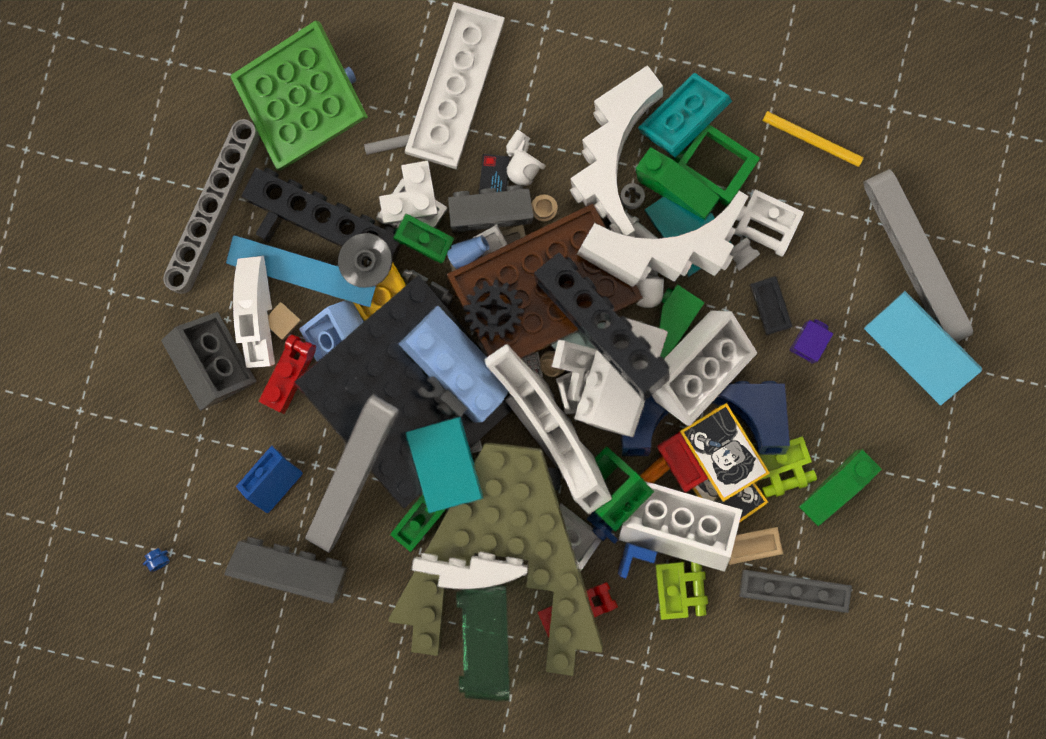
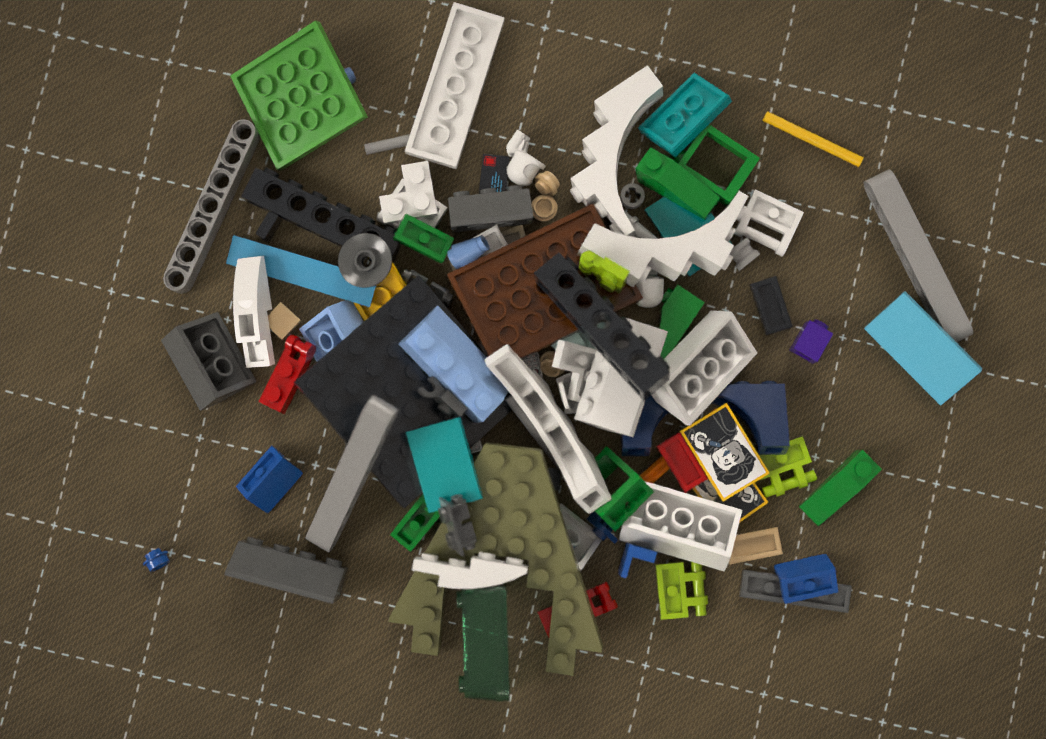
black gear [464,280,524,341] -> none
none -> dark grey hinge [438,494,477,556]
none -> tan plate [535,171,560,196]
none -> lime plate [579,251,630,294]
none -> blue panel [774,554,838,604]

